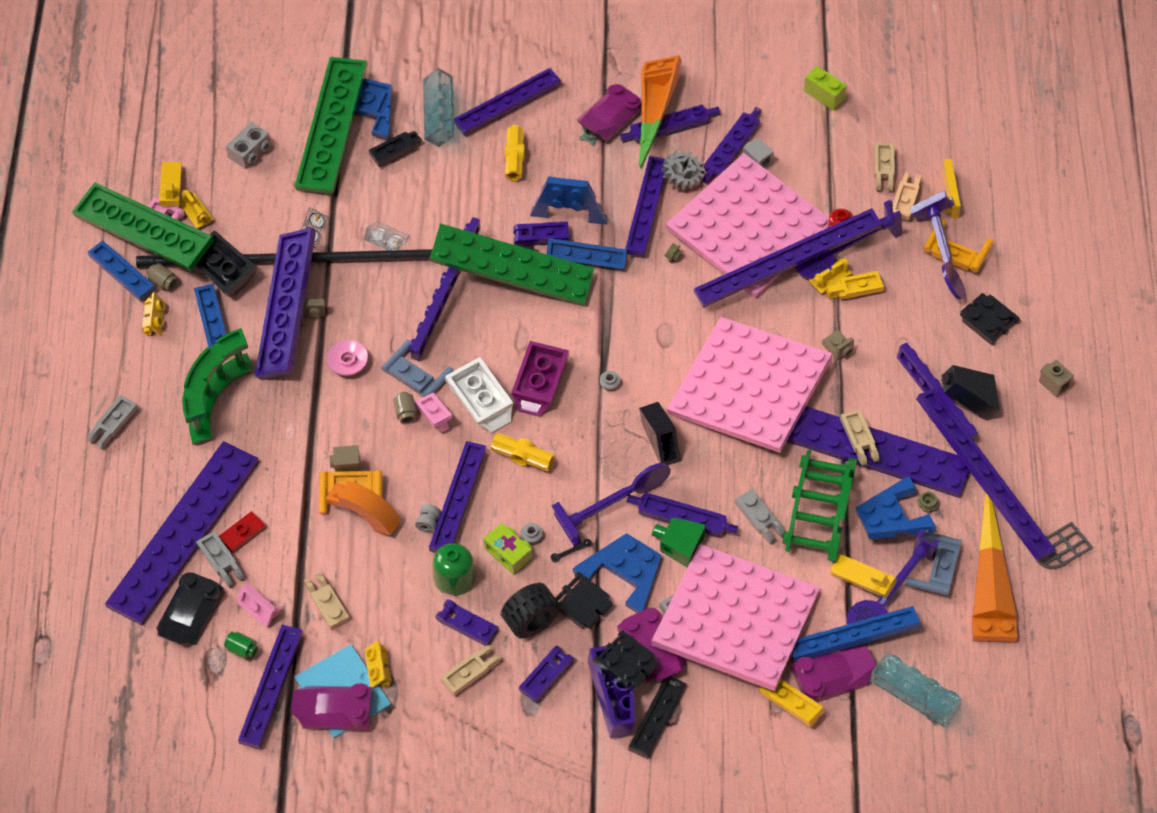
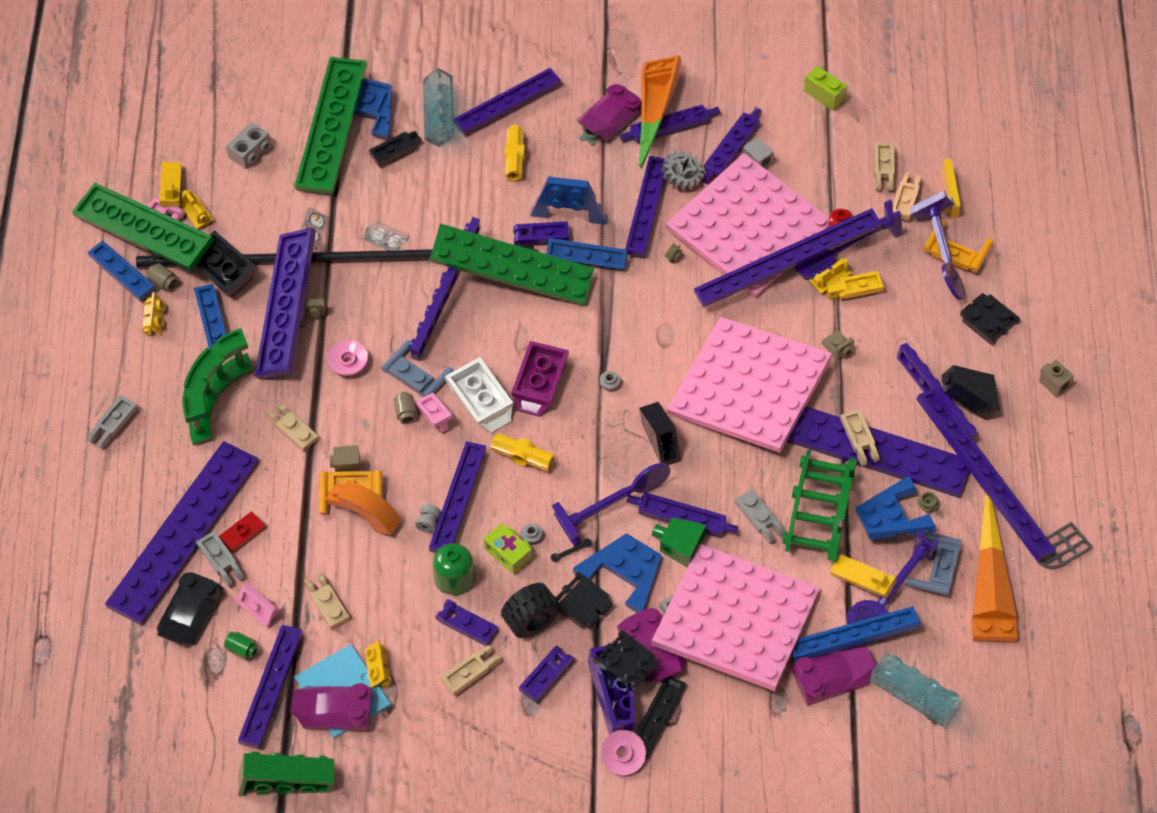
yellow hinge [759,679,824,727] -> none
none -> green wedge [238,751,334,796]
none -> tan hinge [266,402,319,452]
none -> bright pink dish [601,730,646,775]

